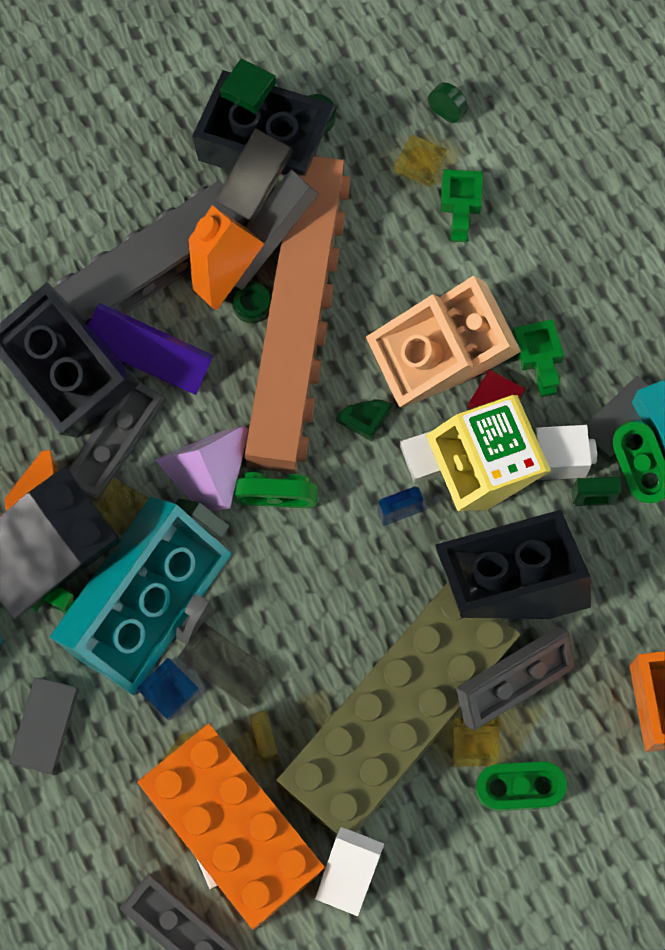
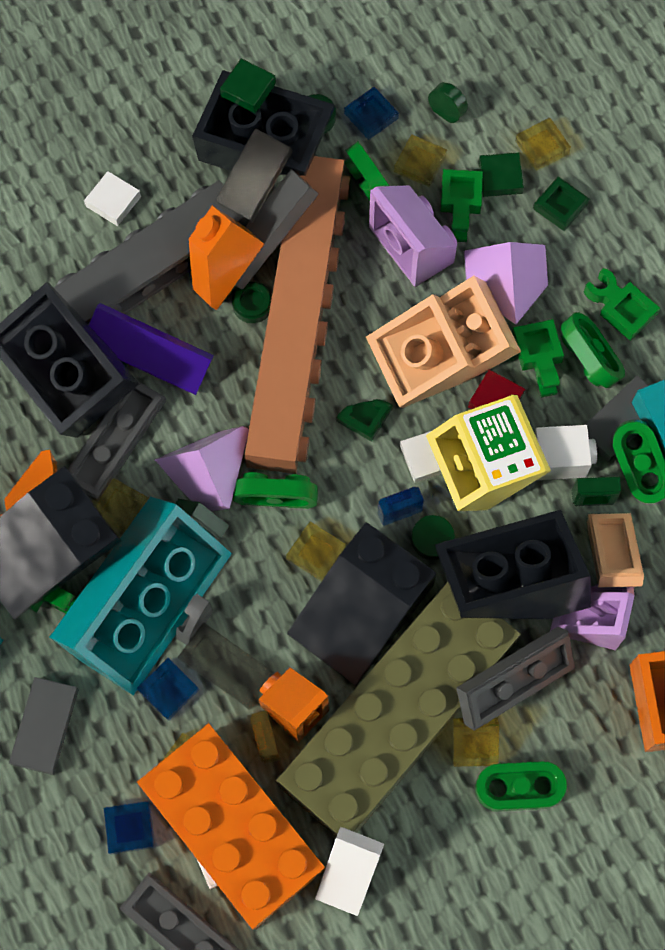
none -> white tile [84,171,141,226]
none -> clear blue tile [104,801,155,855]
none -> orange slope [259,667,329,743]
none -> clear yellow tile [286,521,346,582]
none -> black slope [287,522,436,686]
none -> clear blue tile [344,87,399,140]
none -> green plate [344,141,389,201]
none -> lavender slope [369,185,457,287]
none -> dark green tile [411,515,455,560]
none -> lavender slope [464,242,548,324]
none -> dark green tile [479,153,524,197]
none -> clear yellow tile [515,117,571,171]
none -> dark green tile [533,176,590,231]
none -> lavender slope [550,584,635,650]
none -> green plate [561,312,625,388]
none -> green plate [584,268,660,341]
none -> light nougat tile [587,513,644,587]

